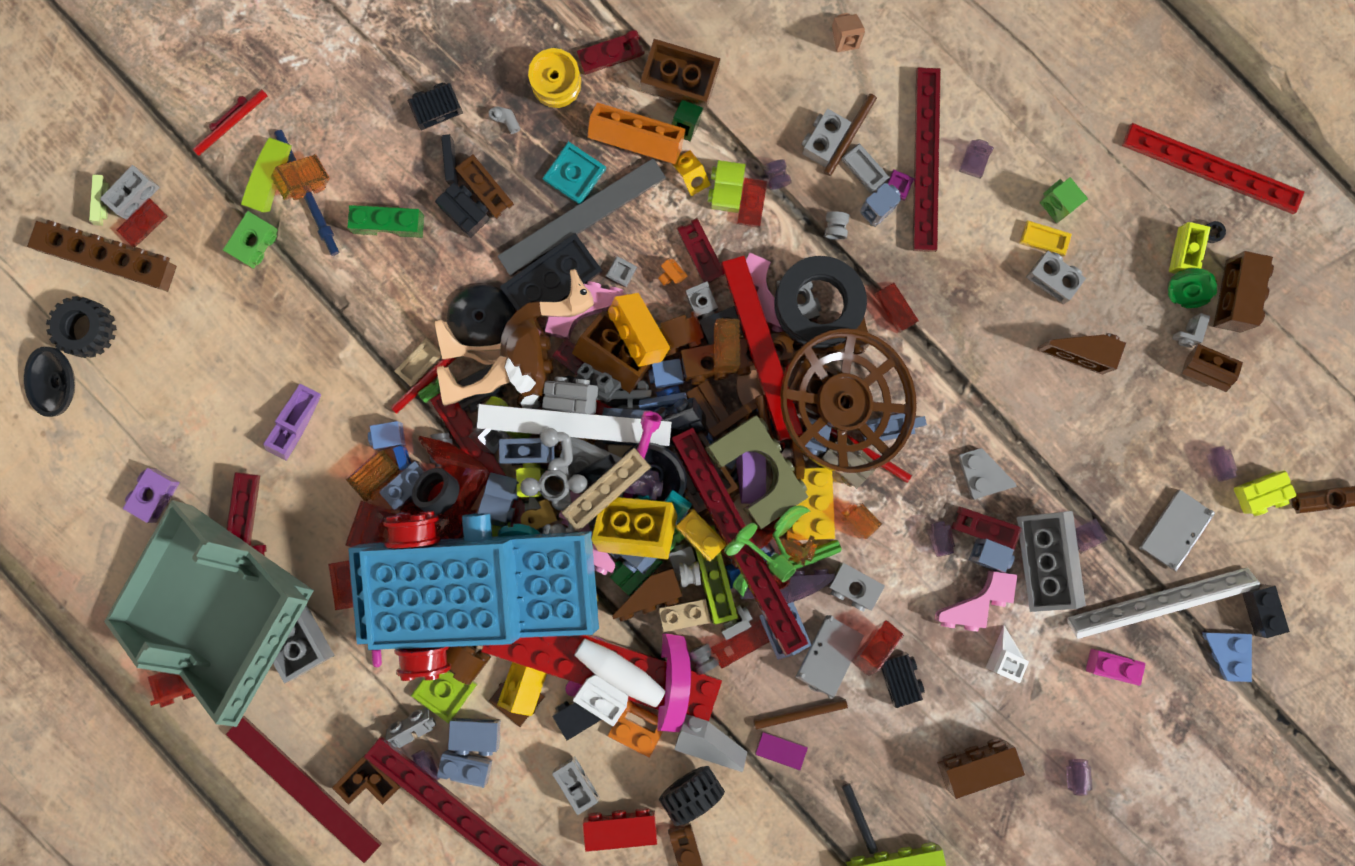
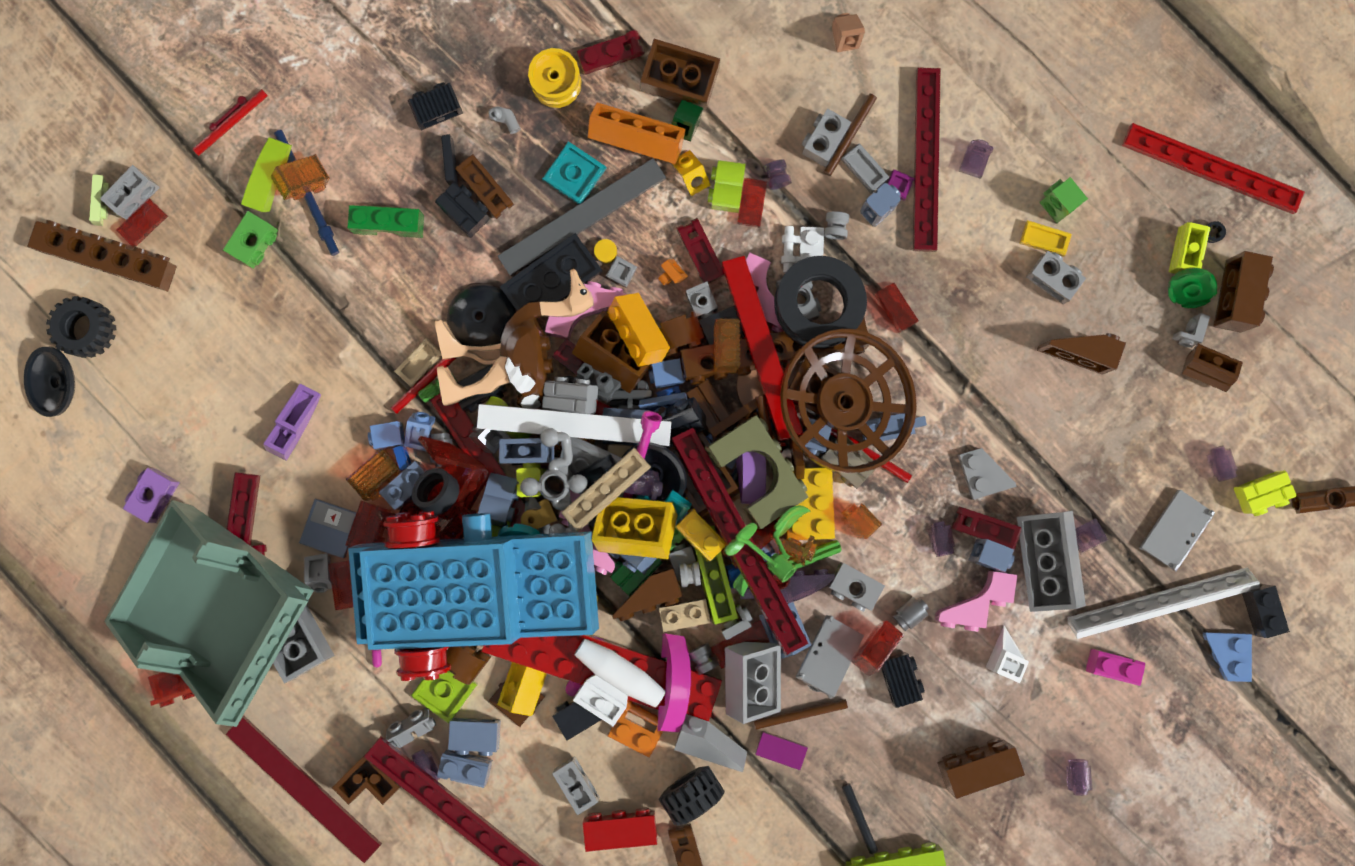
none -> sand blue tile [299,499,360,558]
none -> light grey bracket [304,553,335,593]
none -> medium blue bracket [404,412,435,451]
none -> yellow tile [594,239,617,263]
none -> light grey slope [725,642,781,724]
none -> white plate [781,226,824,273]
none -> flat silver brick [893,597,929,631]

